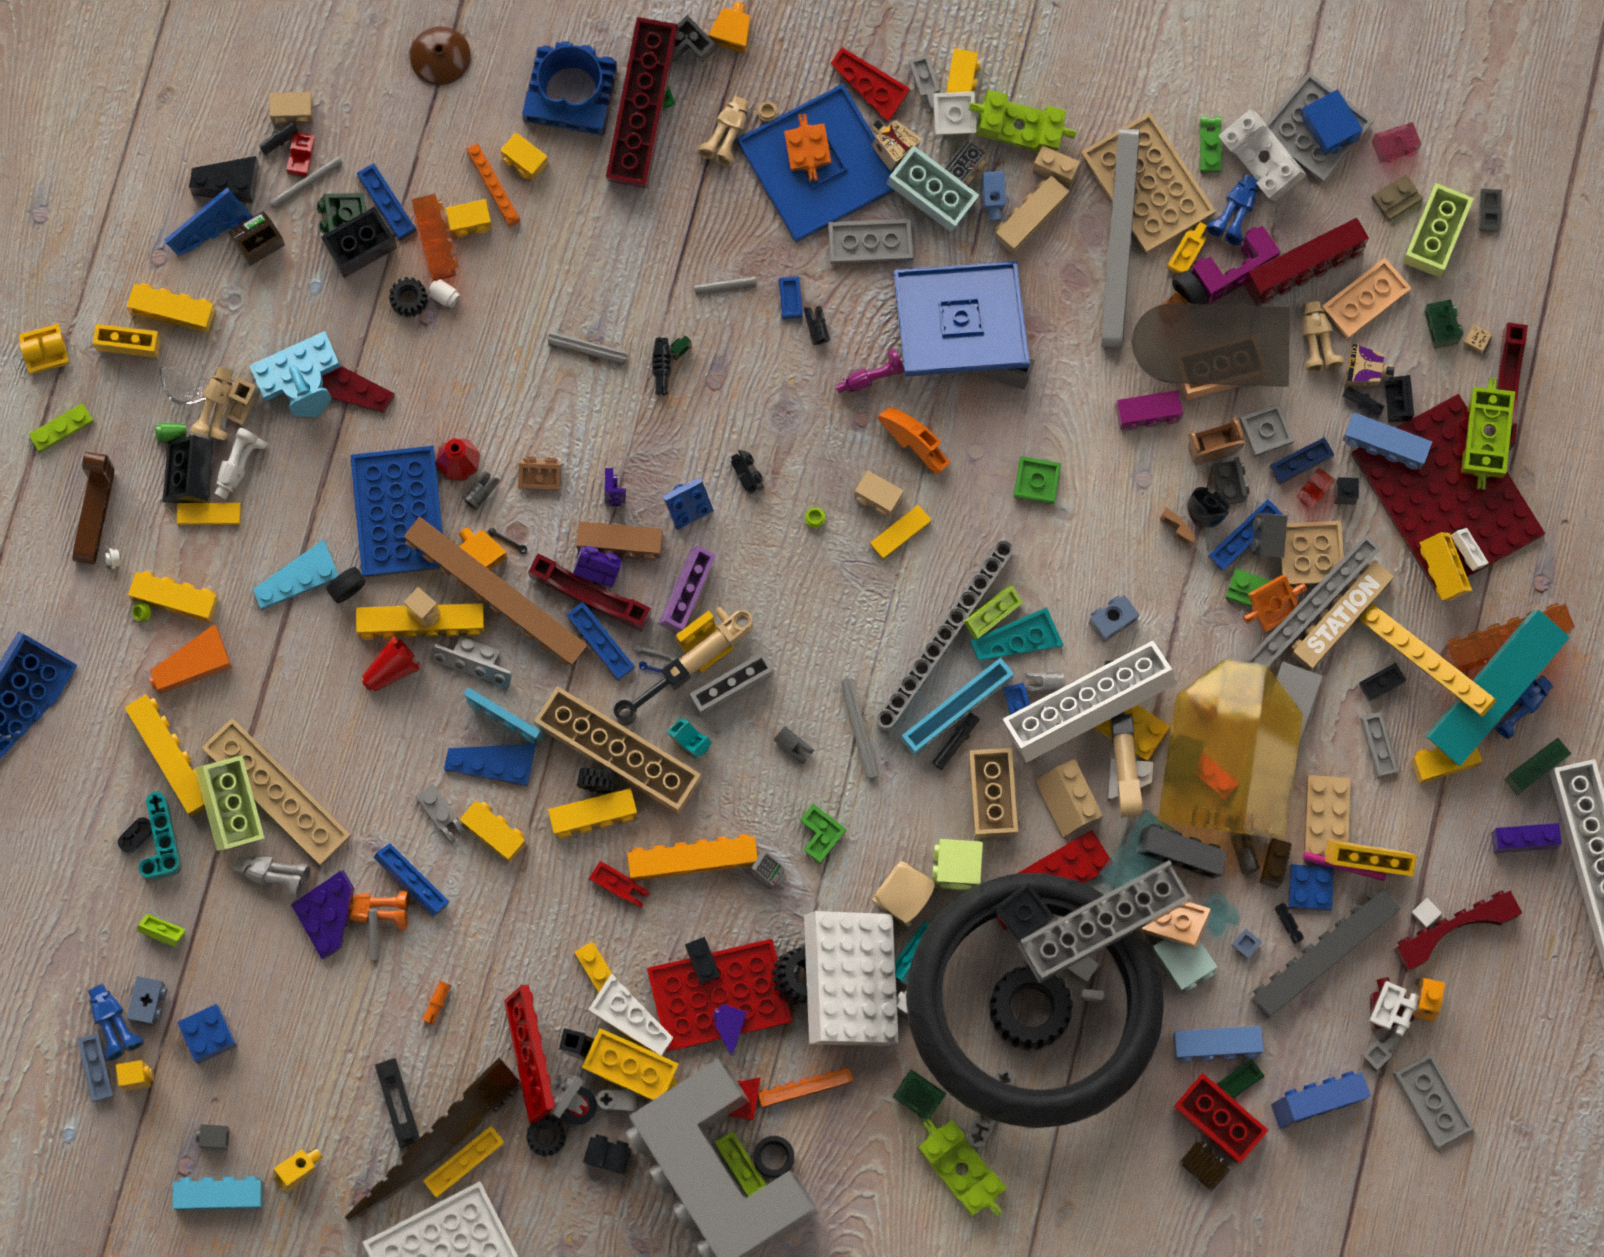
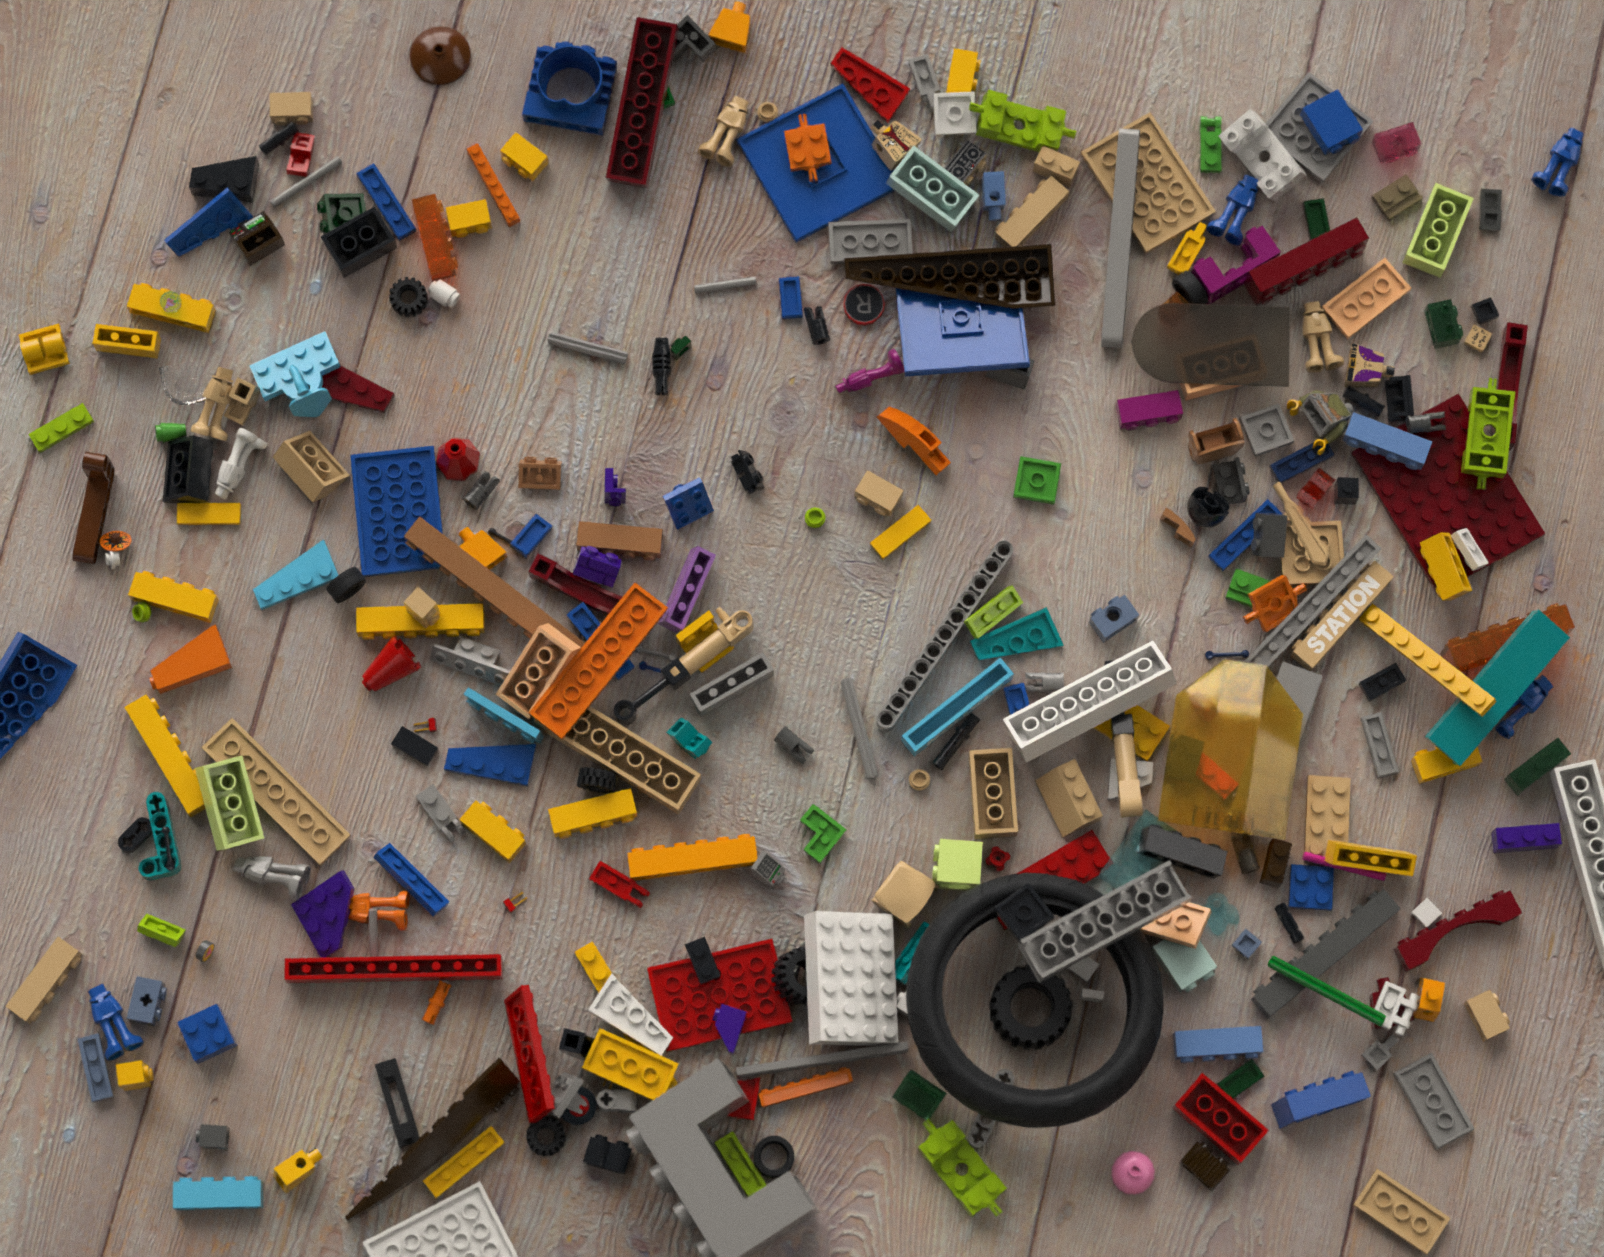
none -> tan brick [5,937,82,1024]
none -> piece [100,531,132,551]
none -> clear light blue tile [160,291,182,313]
none -> black hinge [161,826,175,871]
none -> dark grey tile [195,940,214,962]
none -> tan slope [273,431,350,502]
none -> red brick [284,954,503,984]
none -> black tile [391,726,439,766]
none -> red piece [414,718,437,732]
none -> light nougat brick [496,623,581,719]
none -> red piece [503,892,527,913]
none -> blue tile [510,514,552,558]
none -> orange plate [529,582,668,740]
none -> light grey tile [736,1042,908,1079]
none -> black tile [843,284,885,326]
none -> dark brown wedge [844,244,1055,309]
none -> tan plate [909,769,930,791]
none -> red plate [985,846,1010,871]
none -> bright pink cylinder [1111,1151,1155,1195]
none -> dark blue hinge [1205,650,1249,660]
none -> green axle [1268,956,1386,1026]
none -> tan sword [1273,482,1330,566]
none -> torso [1287,390,1353,455]
none -> dark green tile [1303,198,1330,240]
none -> tan plate [1353,1169,1450,1255]
none -> dark grey hinge [1406,412,1446,434]
none -> tan brick [1463,990,1510,1042]
none -> black plate [1471,297,1499,325]
none -> blue piece [1532,128,1584,197]

